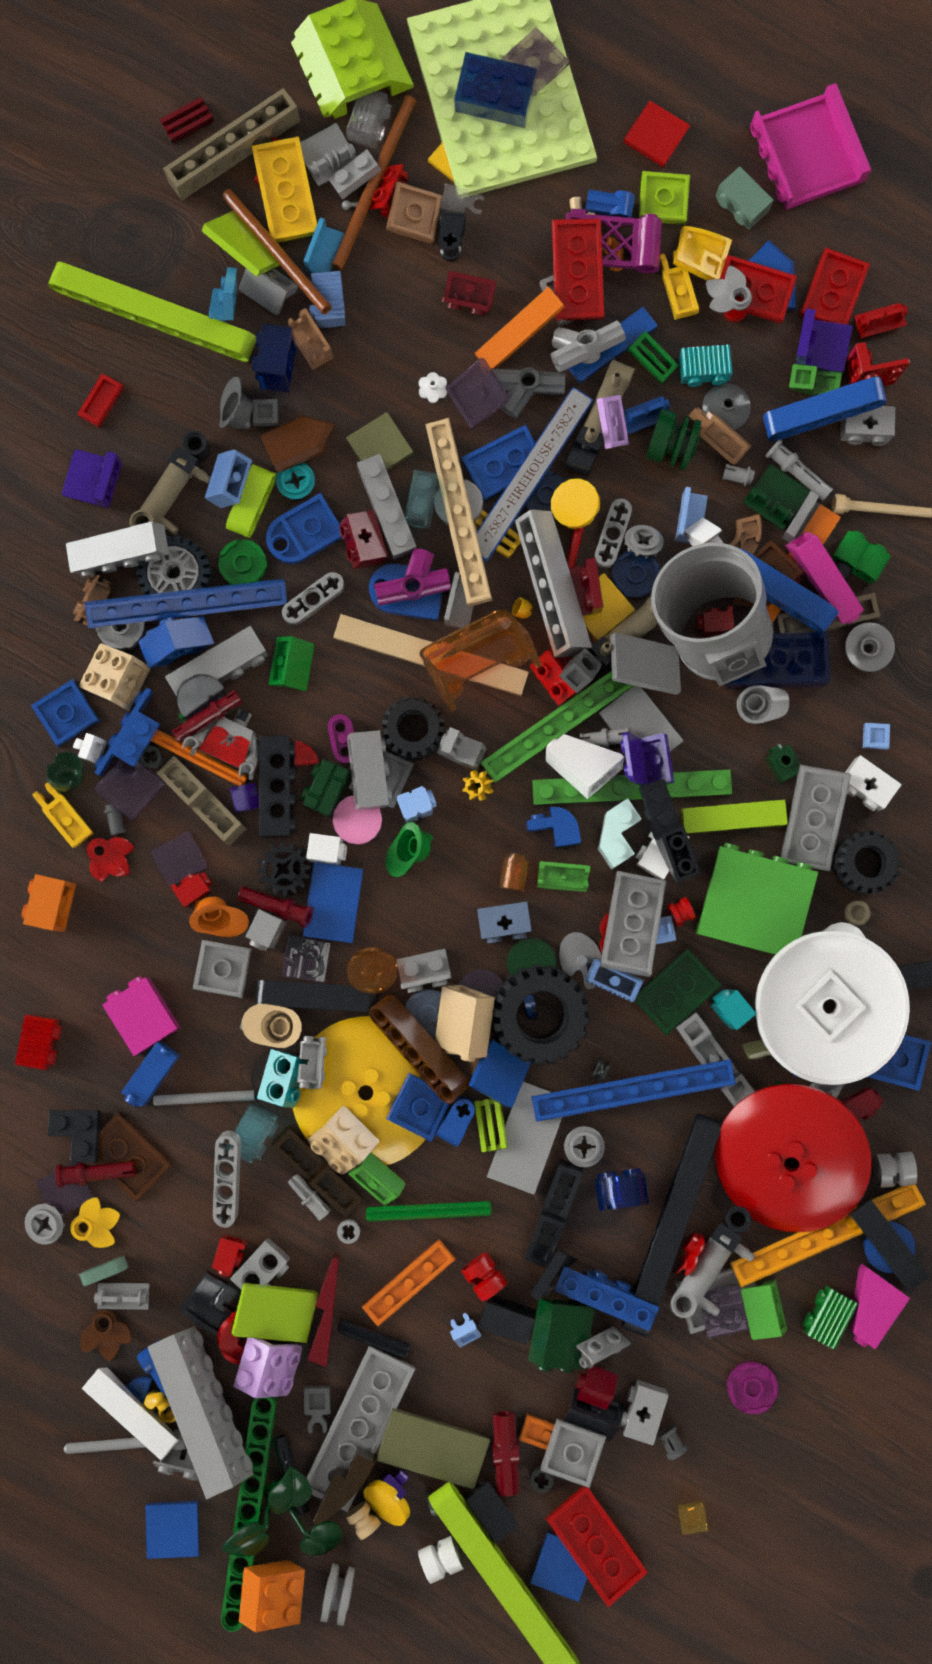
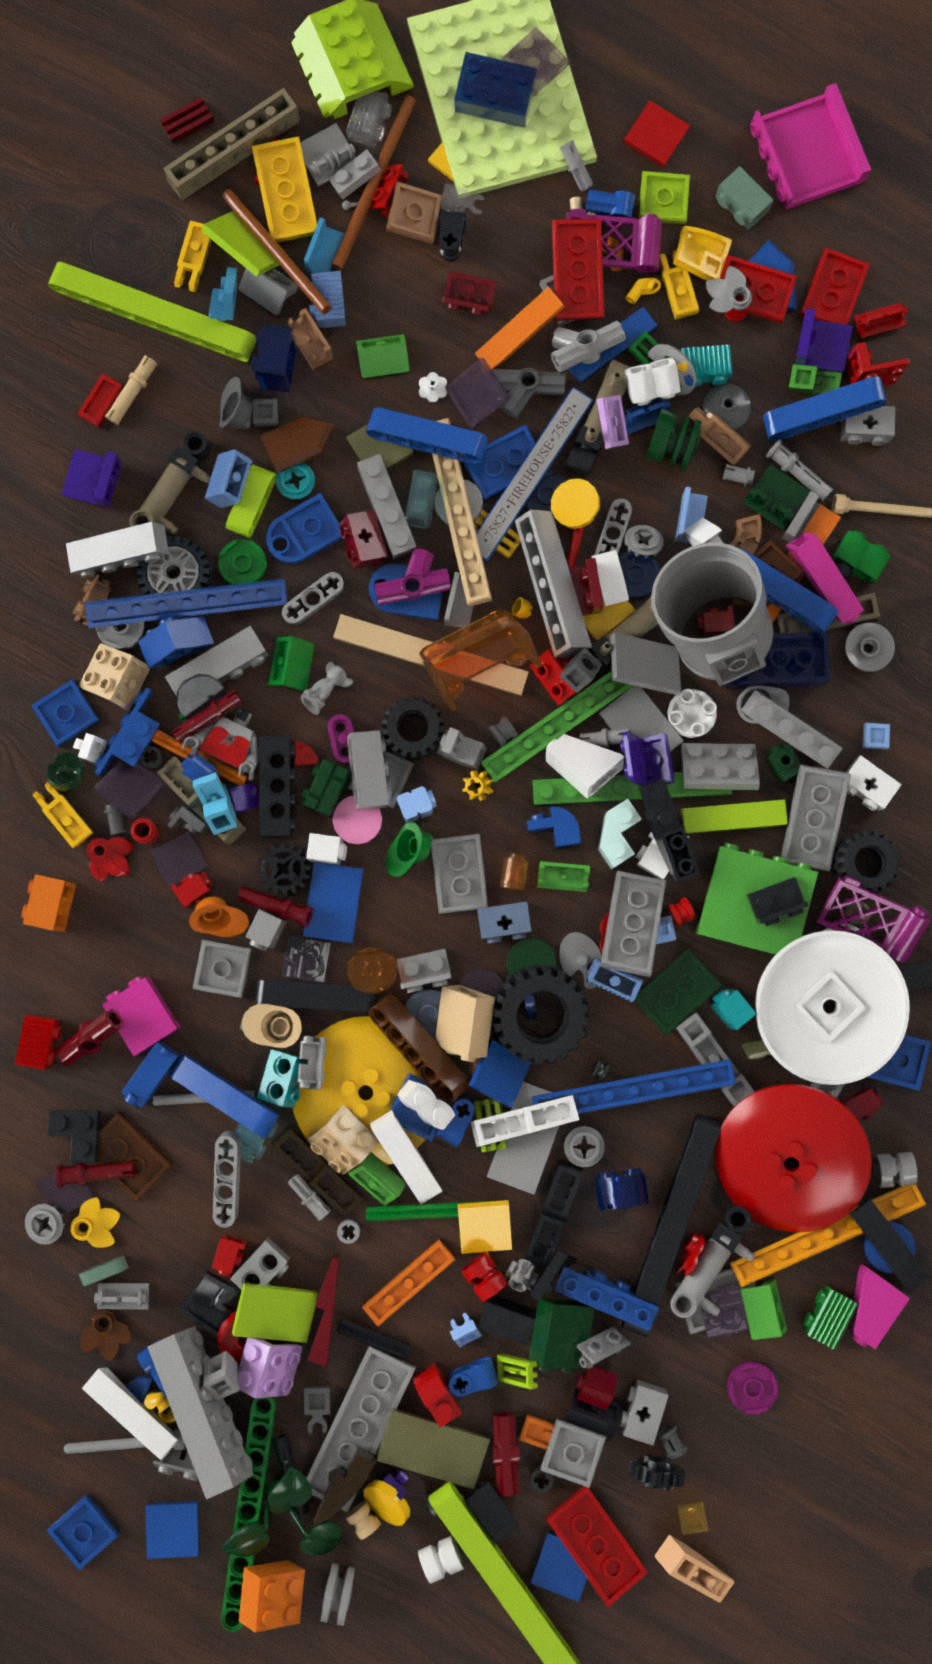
none -> blue tile [46,1493,121,1571]
none -> dark red piece [56,1009,123,1066]
none -> tan pin [105,355,158,425]
none -> red brick [131,818,160,845]
none -> flat silver bracket [167,806,209,834]
none -> blue beam [169,1053,280,1138]
none -> yellow hinge [174,220,212,292]
none -> blue brick [181,753,219,781]
none -> medium azure brick [192,772,237,835]
none -> light grey brick [203,1351,240,1401]
none -> light grey animal [301,662,353,715]
none -> bright green panel [356,334,410,378]
none -> blue beam [366,408,488,464]
none -> white slope [370,1110,442,1204]
none -> white brick [398,1080,455,1130]
none -> red brick [413,1362,462,1428]
none -> light grey tile [431,834,488,914]
none -> blue piece [448,1357,499,1397]
none -> yellow tile [458,1200,512,1254]
none -> white slope [470,1095,579,1147]
none -> dark grey wheel [488,716,518,747]
none -> lime tile [497,1353,538,1390]
none -> light grey gear [505,1259,539,1292]
none -> light grey axle [559,140,593,191]
none -> white slope [591,550,629,606]
none -> yellow arm [625,278,661,305]
none -> white brick [625,358,681,405]
none -> black gear [628,1454,686,1491]
none -> light grey piece [649,344,697,395]
none -> light nougat slope [655,1535,735,1603]
none -> white dish [667,689,717,738]
none -> light grey plate [680,743,760,790]
none -> light grey brick [741,689,843,769]
none -> black bracket [746,877,809,926]
none -> magenta piece [816,875,931,962]

